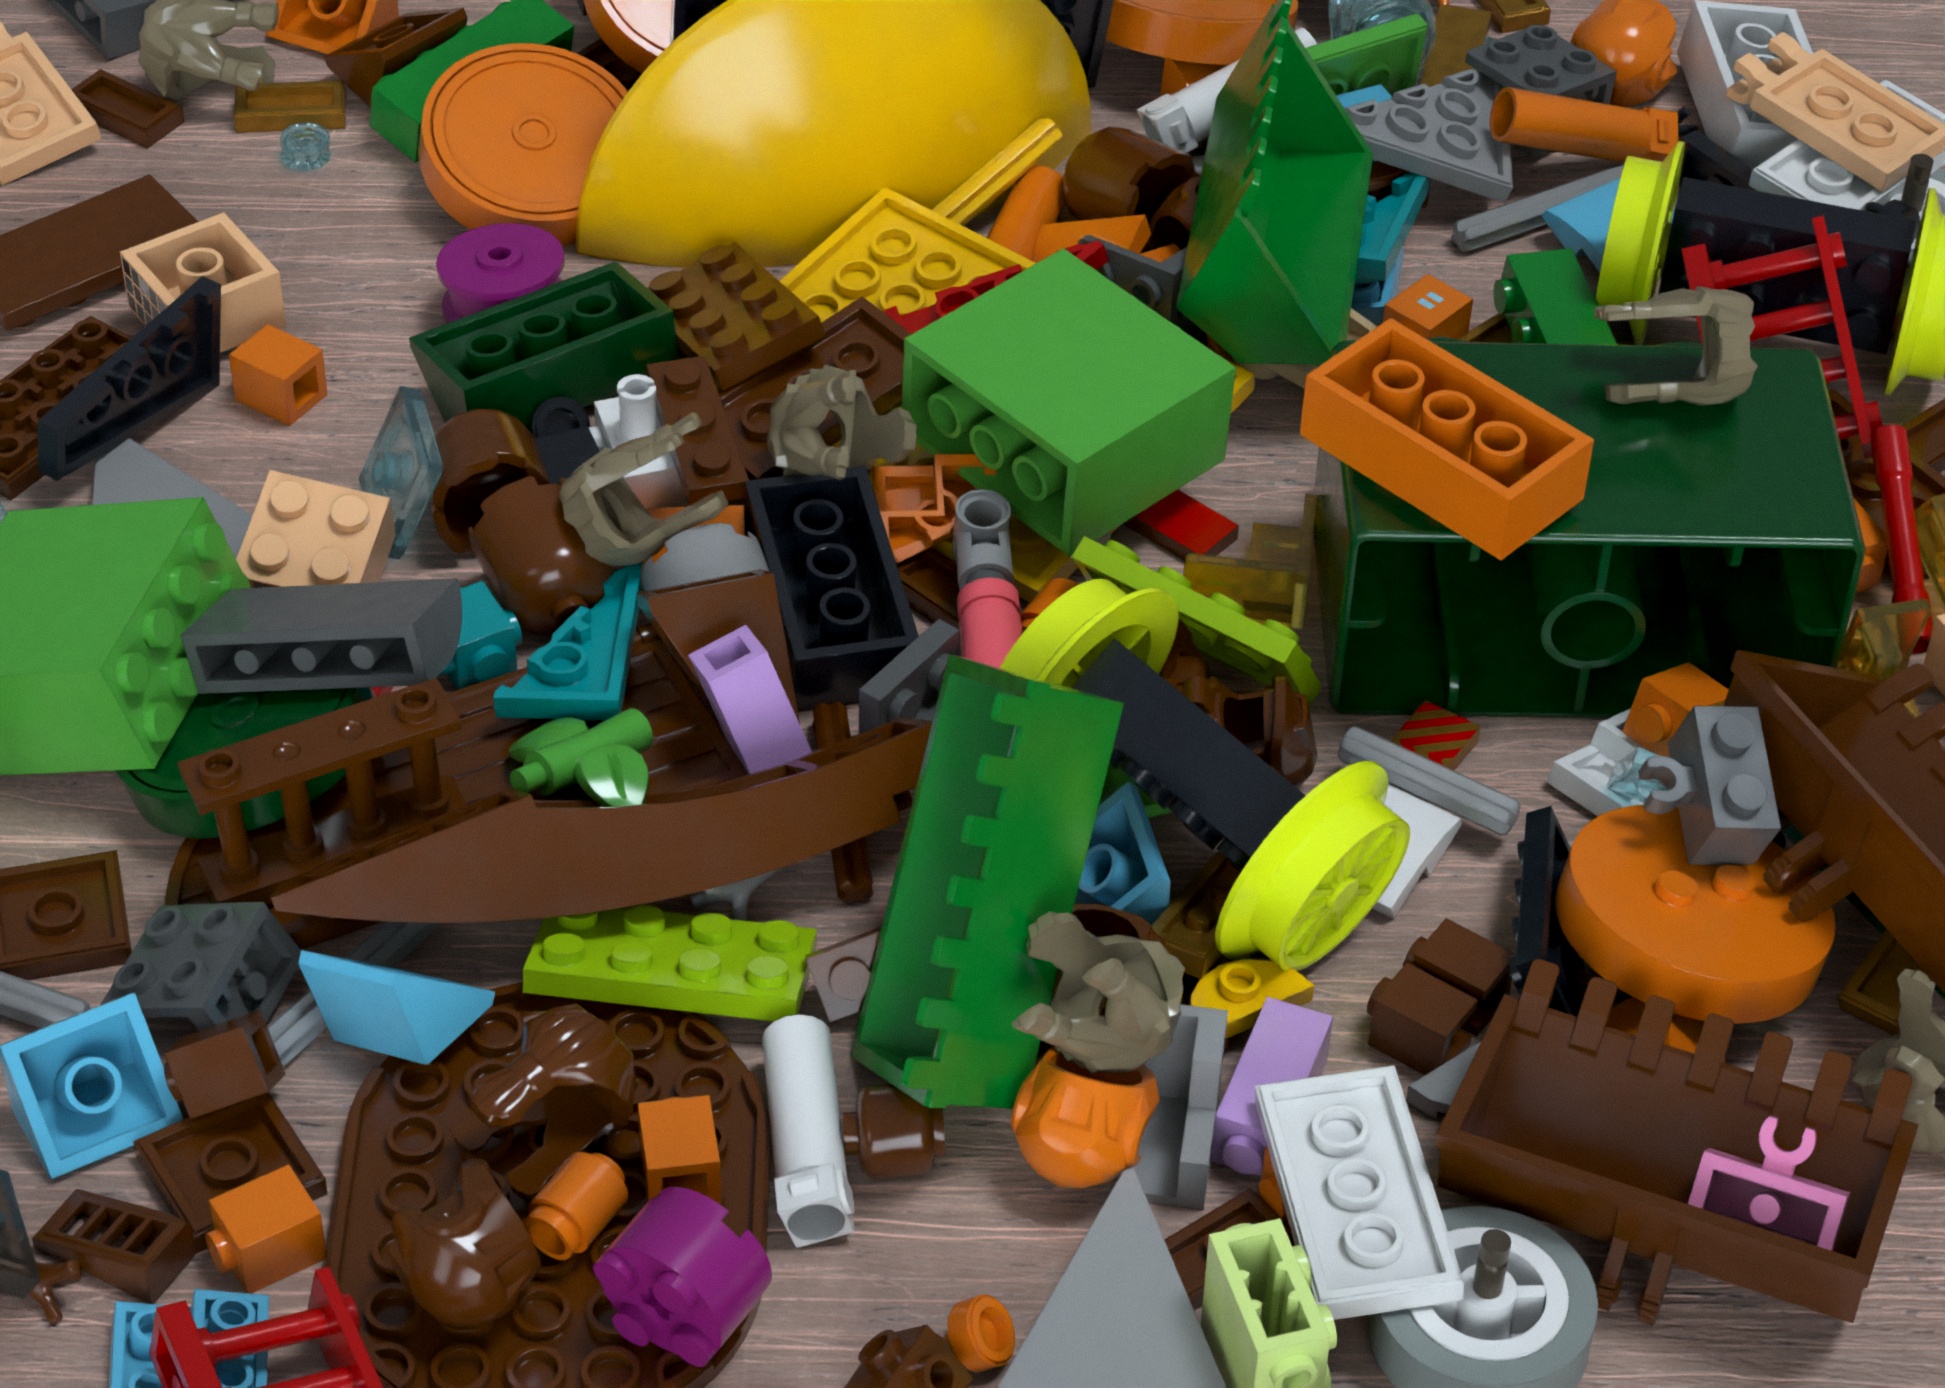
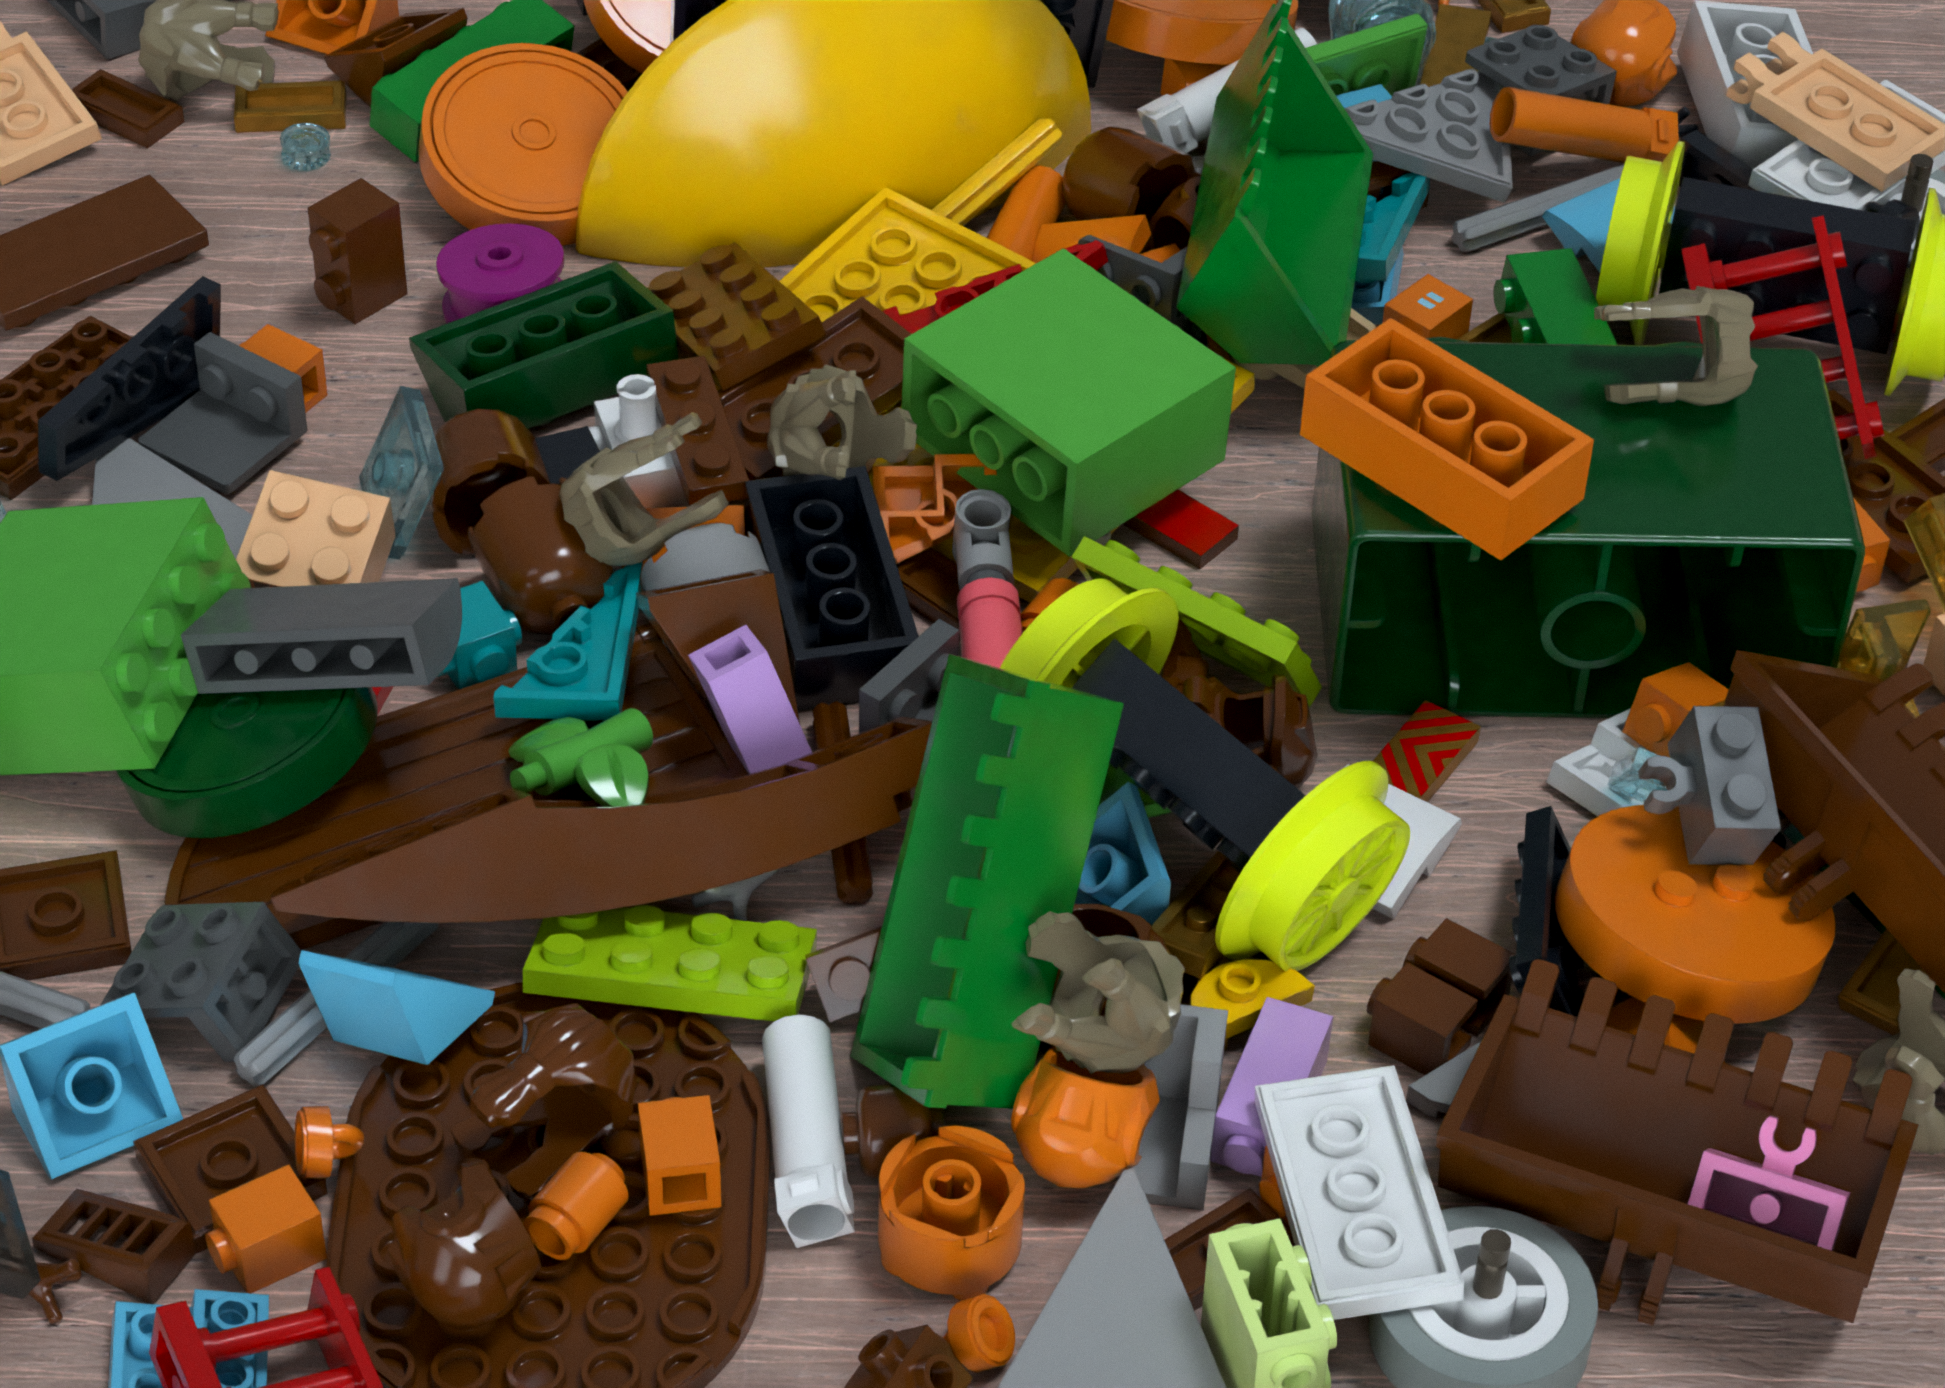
light nougat brick [120,212,286,353] -> none
reddish brown brick [164,1010,286,1119] -> none
reddish brown fence [177,678,467,906] -> none
black tile [527,397,590,438] -> none
magenta brick [593,1187,772,1367] -> none
clear yellow panel [1183,494,1318,629] -> none
light grey axle [1338,726,1521,835] -> none
red piece [1870,425,1933,655] -> none
none -> dark grey bracket [138,332,308,494]
none -> orange tile [294,1106,364,1179]
none -> reddish brown brick [308,178,408,324]
none -> orange brick [878,1125,1025,1300]

